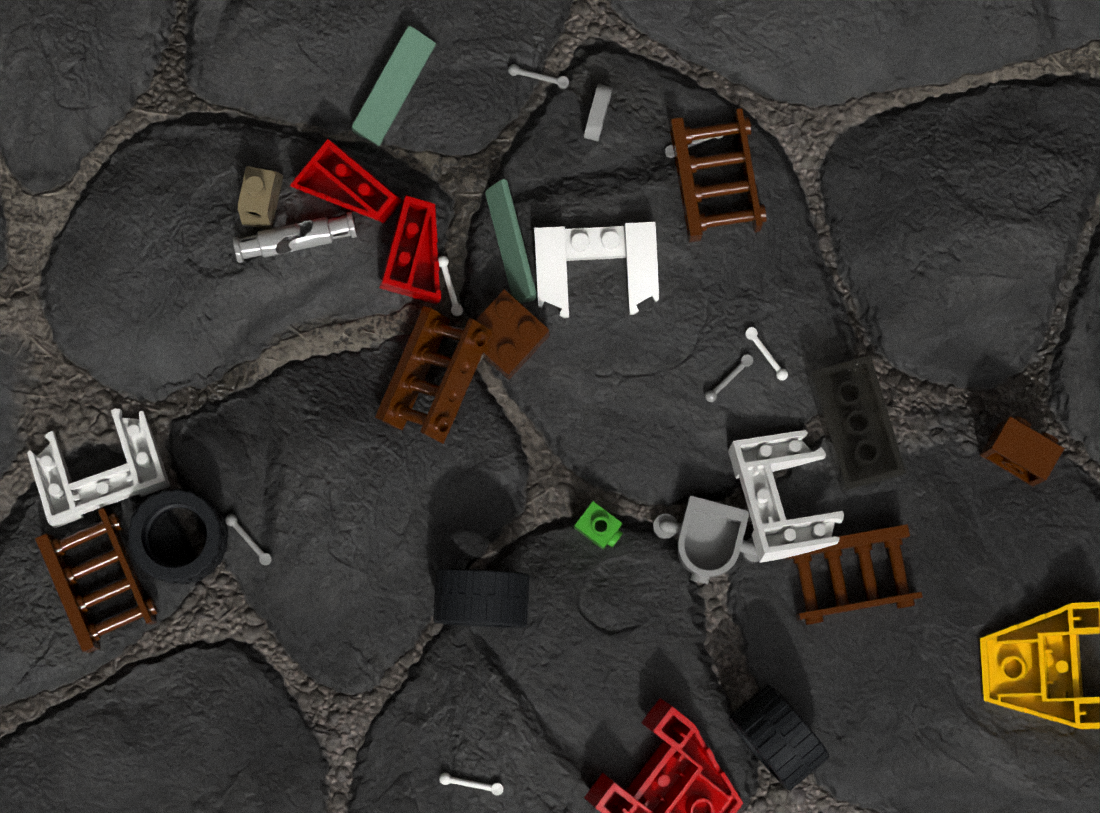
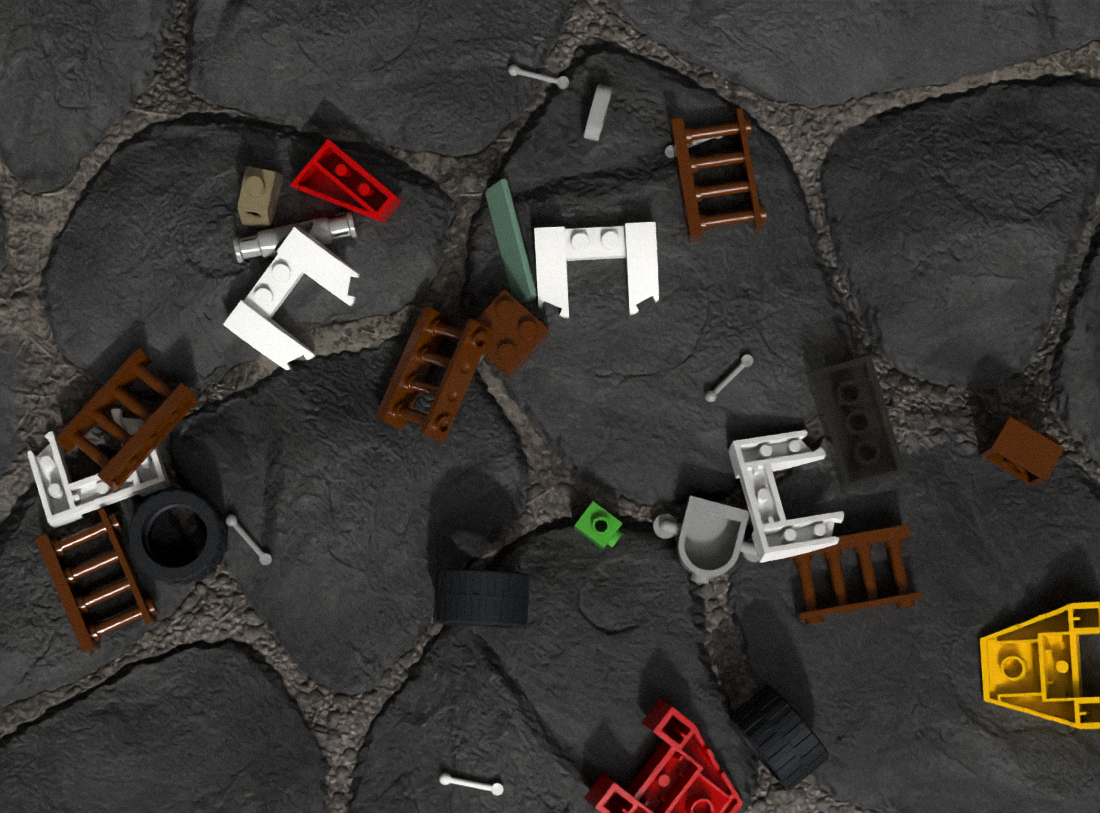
sand green slope [352,25,436,146] -> none
red wedge [379,196,441,304] -> none
white hinge [438,256,463,317] -> none
white hinge [745,327,788,380] -> none
none -> reddish brown fence [55,348,199,492]
none -> white wedge [223,227,360,370]

